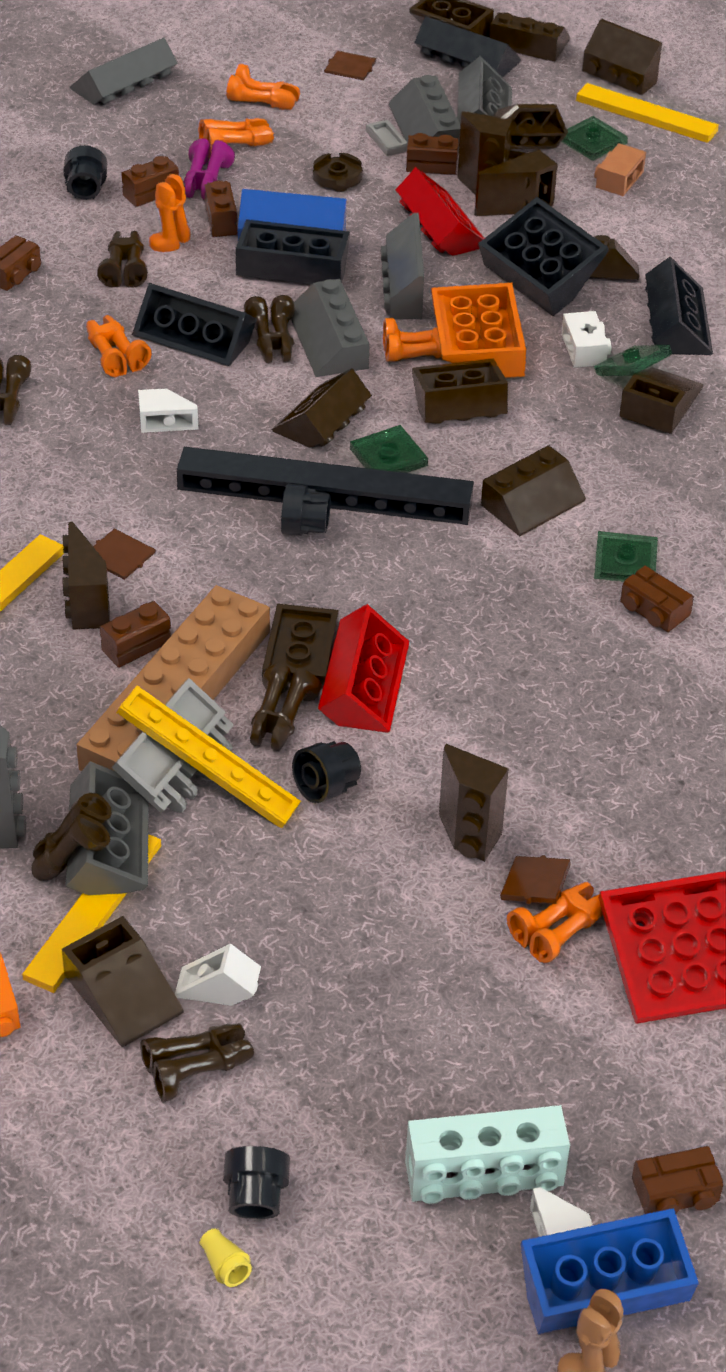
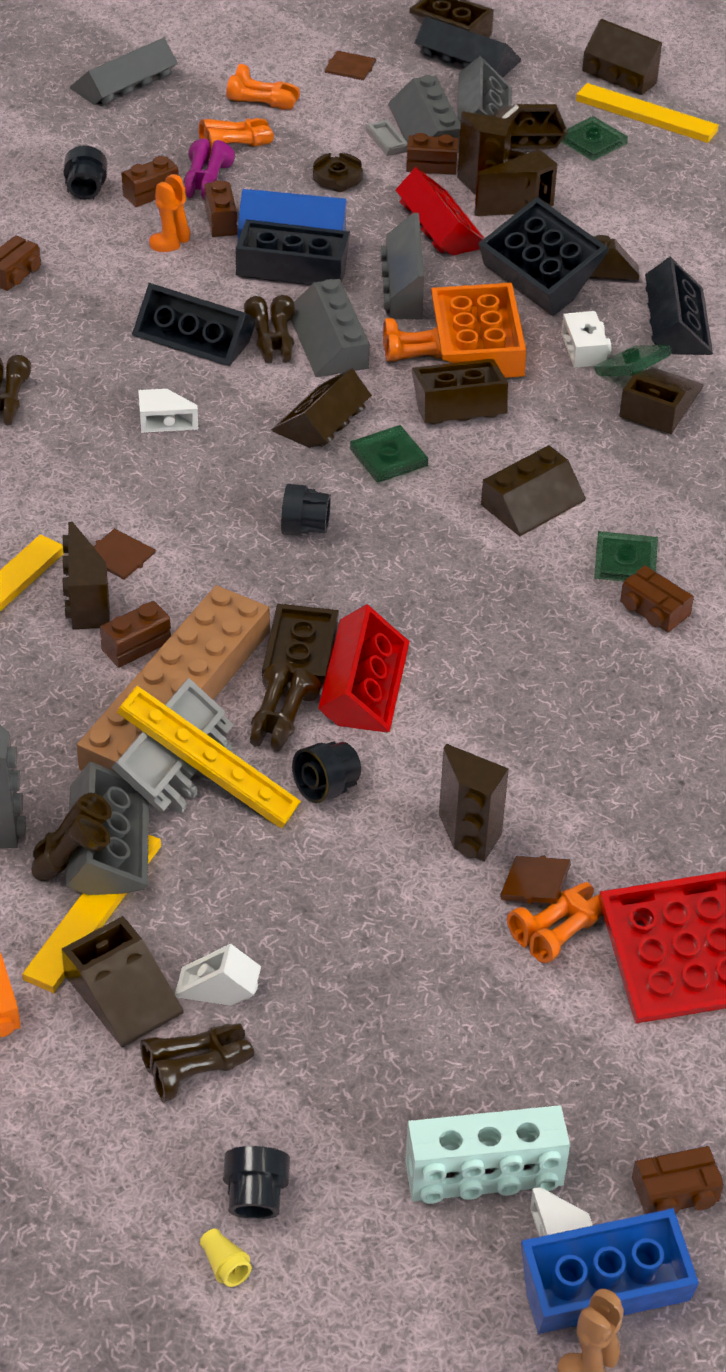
orange piece [86,315,152,377] -> none
dark brown piece [97,231,148,288] -> none
black brick [177,446,474,525] -> none
dark brown slope [490,12,570,62] -> none
nougat brick [594,143,646,196] -> none

